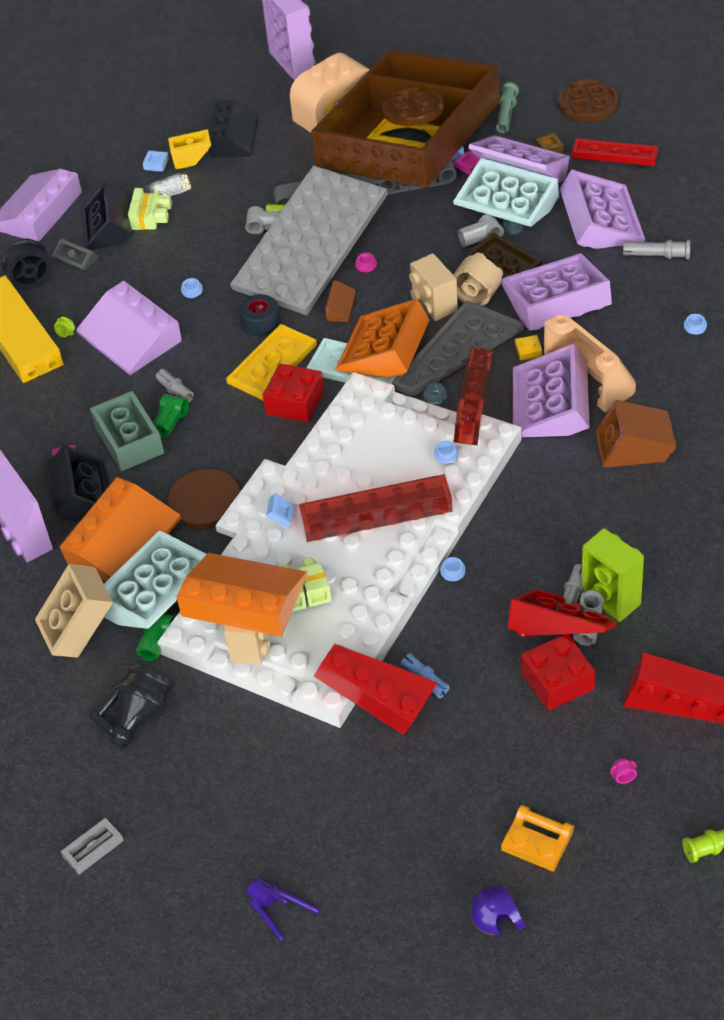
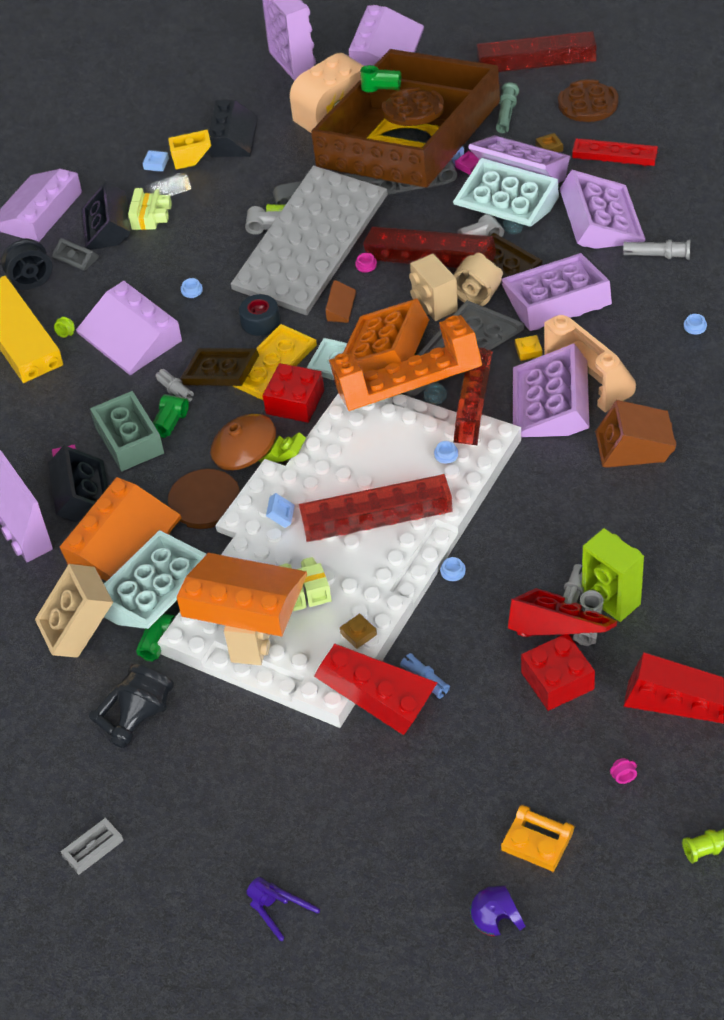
none -> dark brown plate [180,348,259,386]
none -> dark orange dish [211,414,276,470]
none -> lime slope [259,432,306,463]
none -> orange plate [329,315,482,411]
none -> pearl gold plate [339,613,377,649]
none -> lavender slope [349,5,424,66]
none -> green piece [360,65,401,92]
none -> clear red brick [363,227,496,268]
none -> clear red brick [477,31,596,72]

